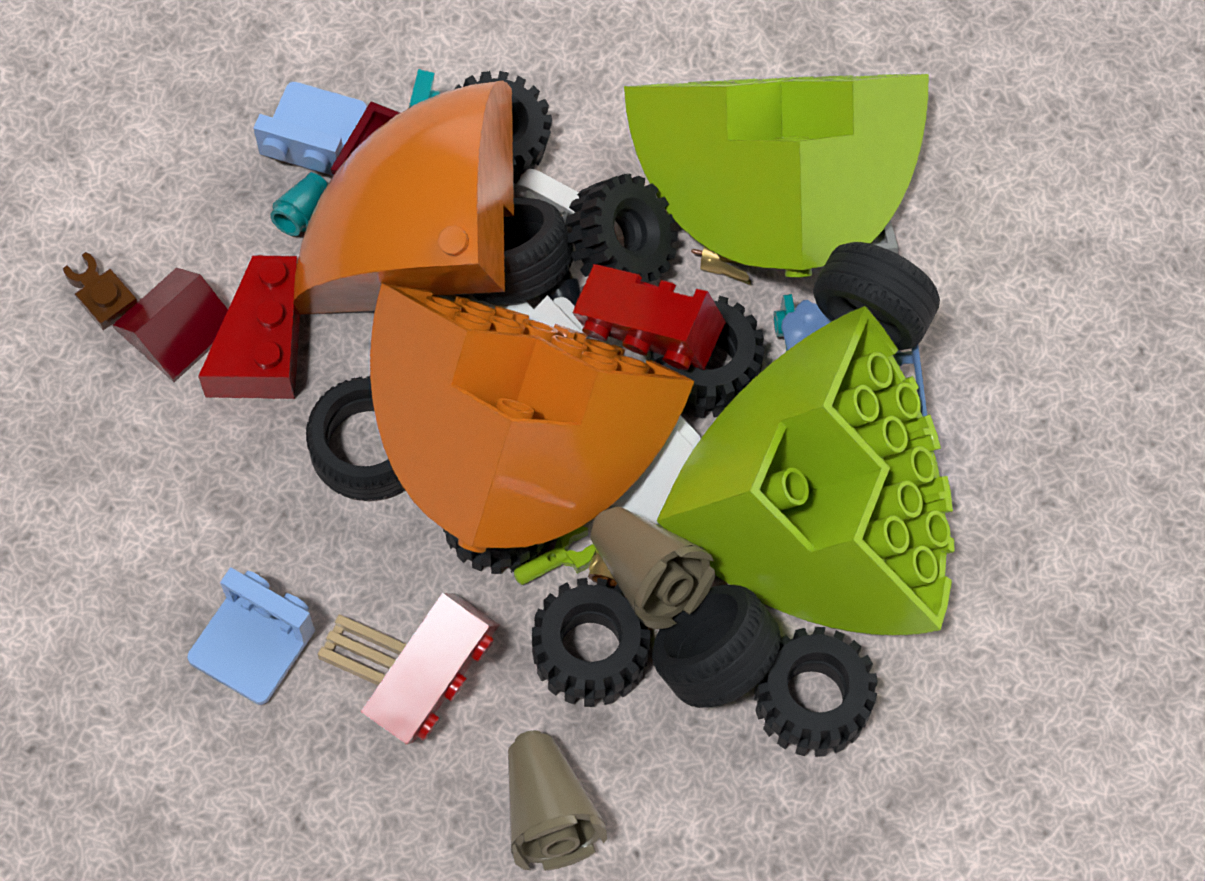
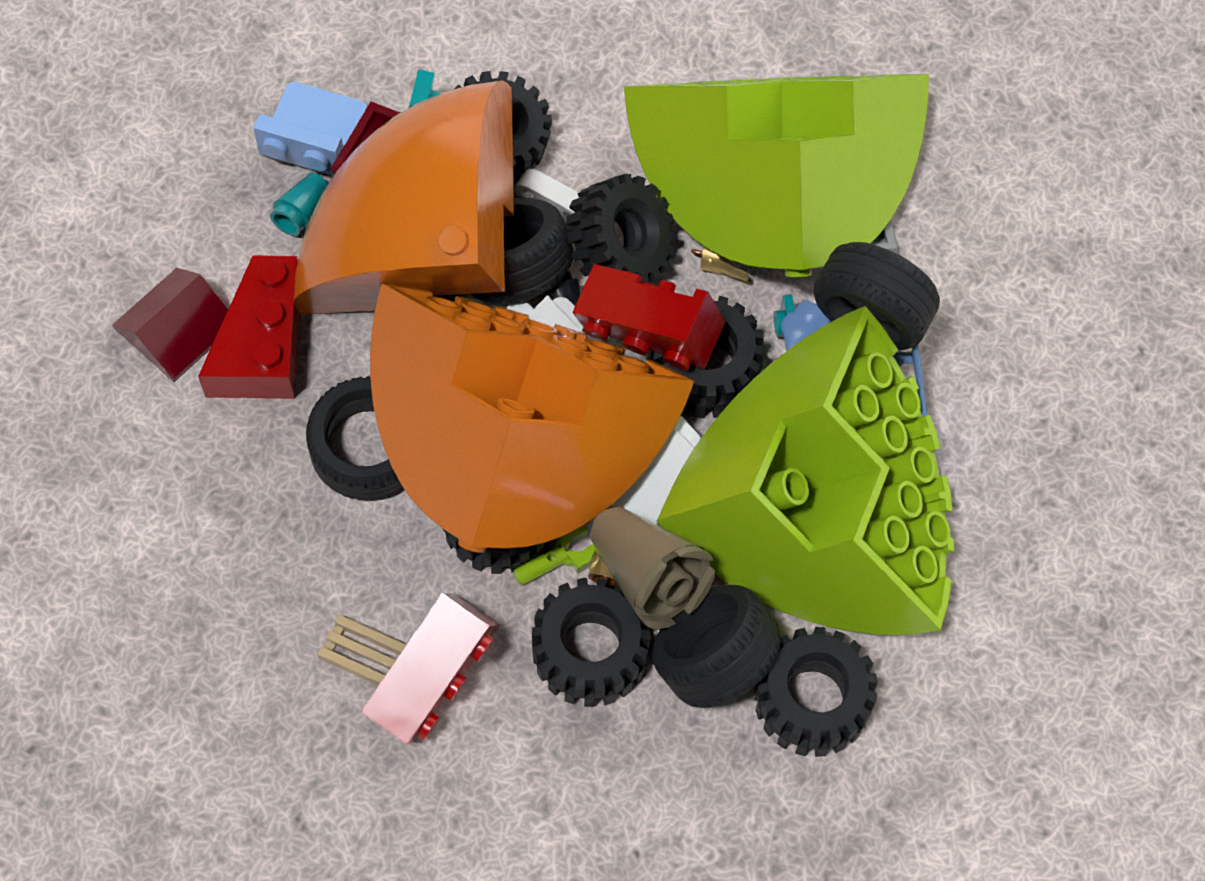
reddish brown plate [63,252,138,331] -> none
light blue bracket [187,567,315,705] -> none
dark tan cone [508,730,607,871] -> none

